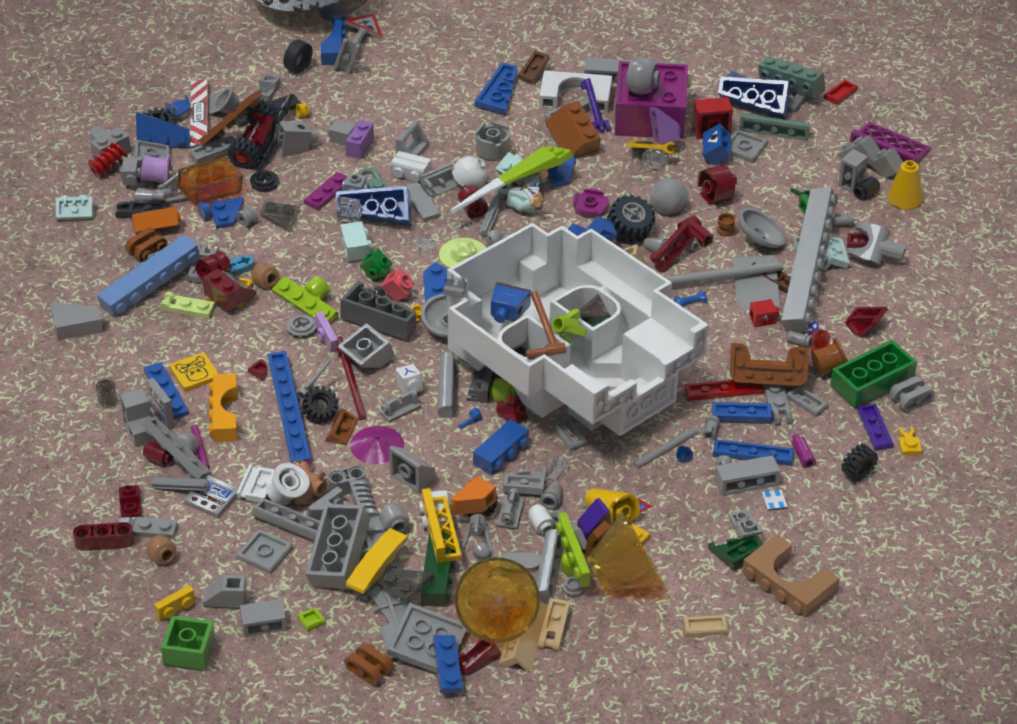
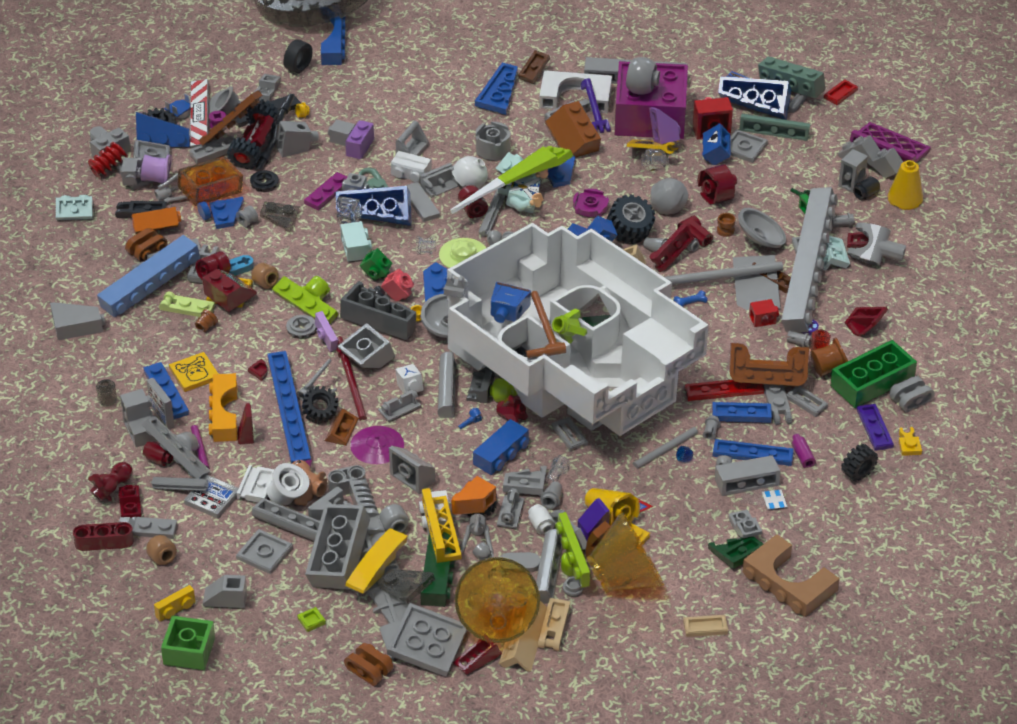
light grey cone [134,188,167,201] -> none
light grey brick [240,599,287,637] -> none
light grey piece [333,14,383,75] -> none
blue plate [433,635,463,693] -> none
none -> dark red animal [88,462,133,501]
none -> dark orange piece [195,309,218,332]
none -> magenta wheel [209,110,226,128]
none -> dark red slope [237,403,254,445]

